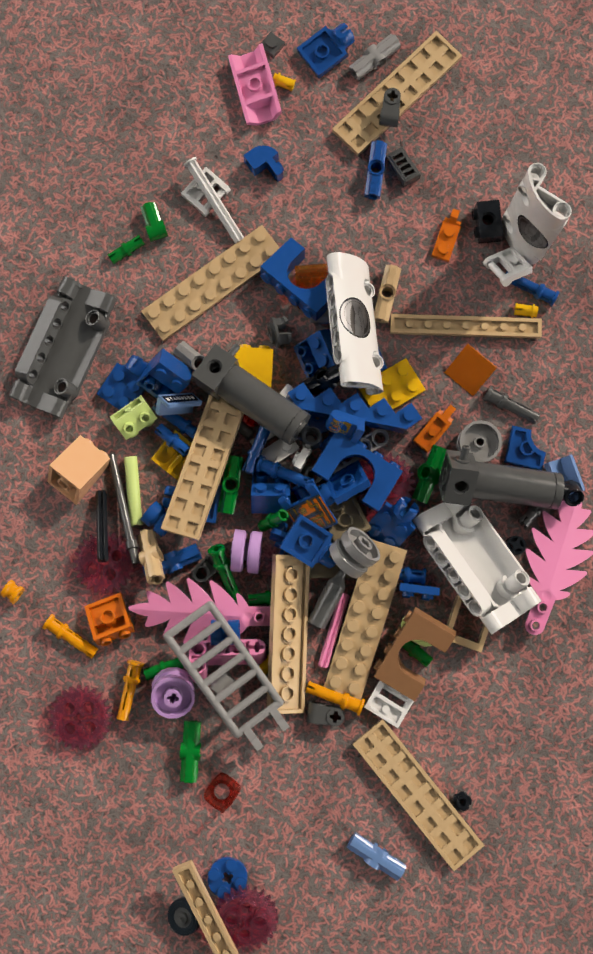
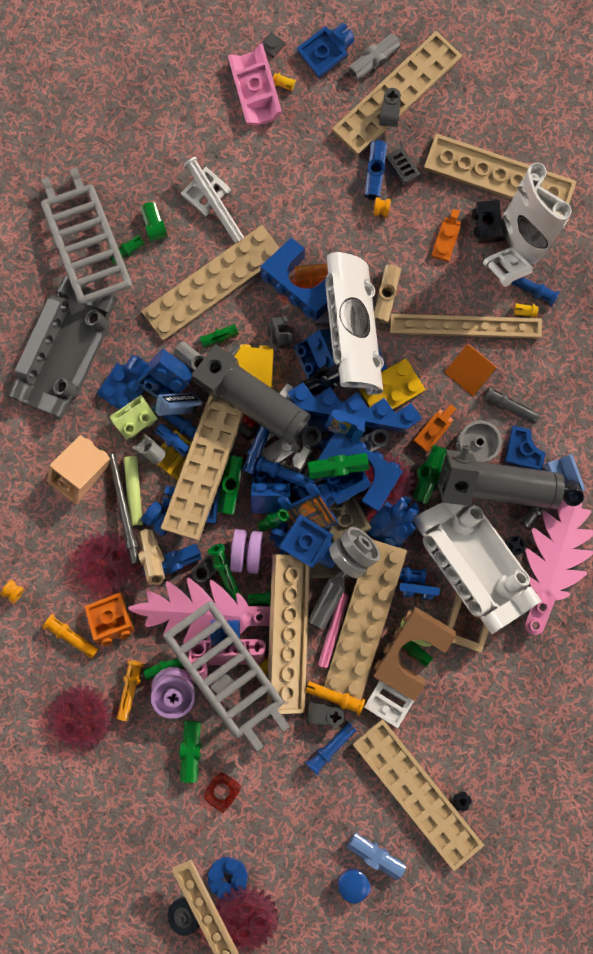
black axle [96,490,108,563] -> none
blue brick [243,145,284,182] -> none
none -> light grey bar [41,167,132,304]
none -> light grey piece [132,433,165,464]
none -> green pin [200,323,239,348]
none -> blue pin [305,722,357,775]
none -> green piece [308,453,369,479]
none -> blue hair [338,868,371,904]
none -> light orange wheel [373,197,391,218]
none -> tan plate [423,134,577,216]

